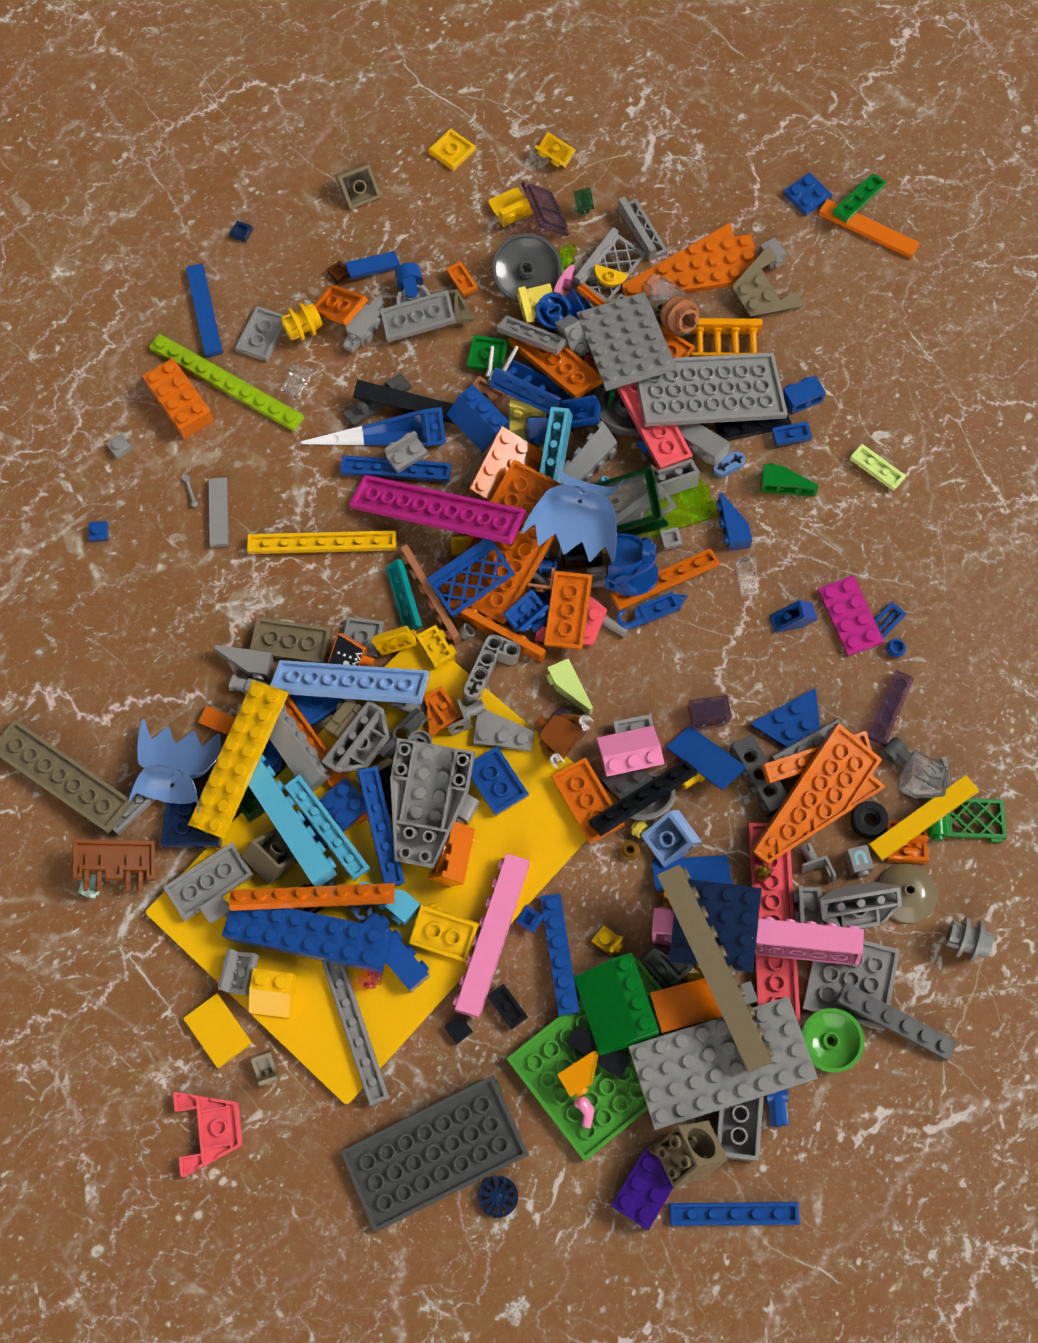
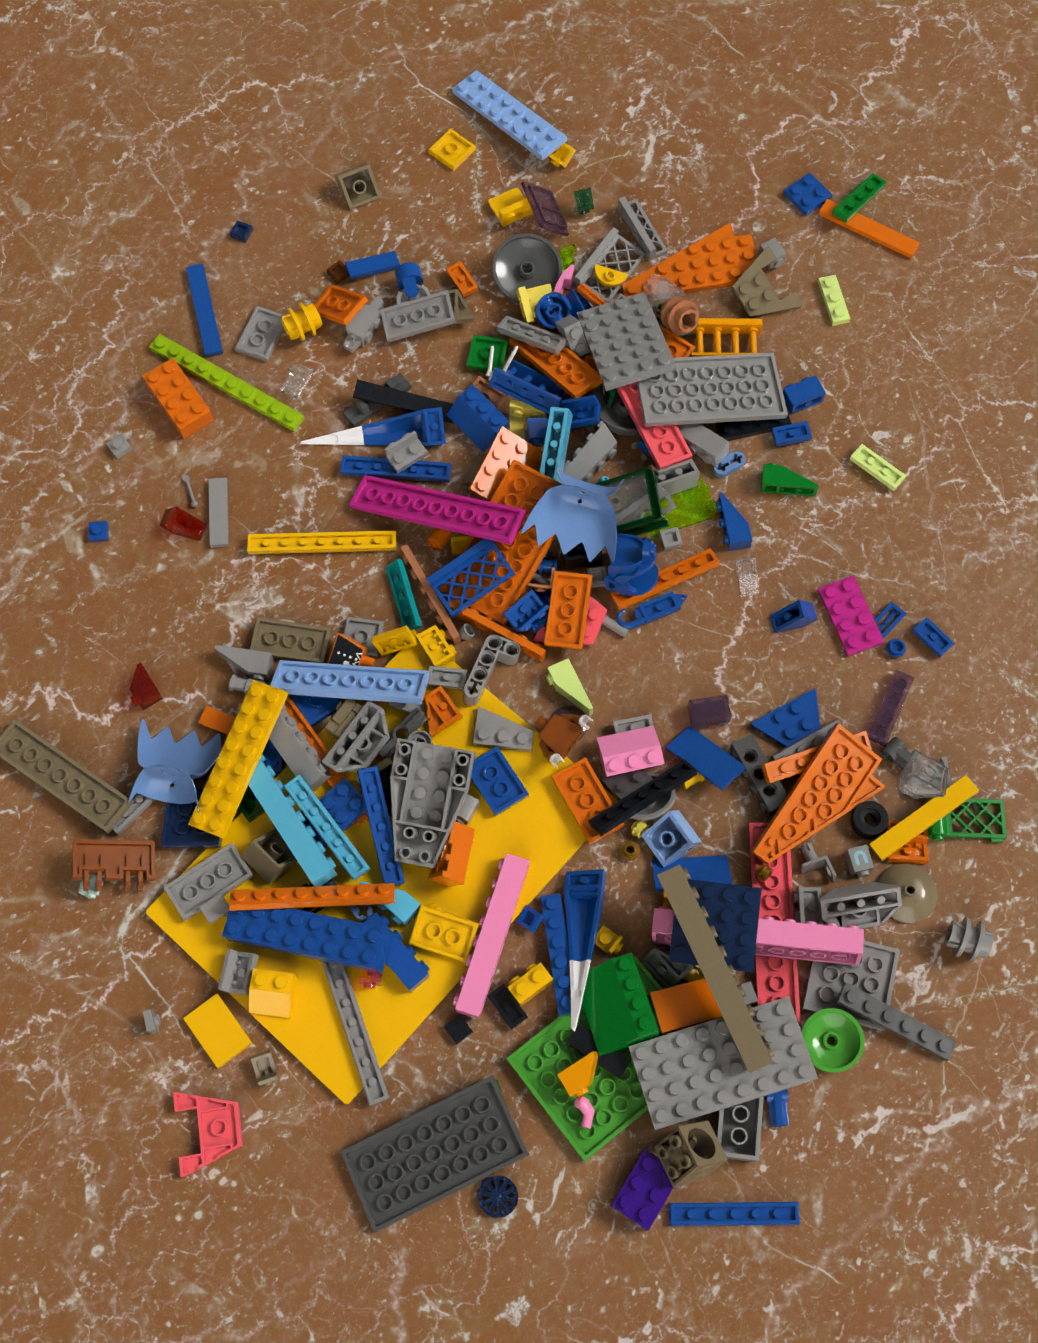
light grey bracket [447,699,486,736] -> none
none -> clear red slope [130,662,163,710]
none -> light grey plate [143,1009,161,1034]
none -> clear red slope [159,507,207,541]
none -> orange brick [427,528,453,550]
none -> light grey plate [427,666,468,690]
none -> light blue plate [452,70,567,160]
none -> yellow brick [508,962,553,1007]
none -> blue plate [564,869,606,1032]
none -> yellowish green plate [818,275,850,326]
none -> blue plate [912,617,955,658]

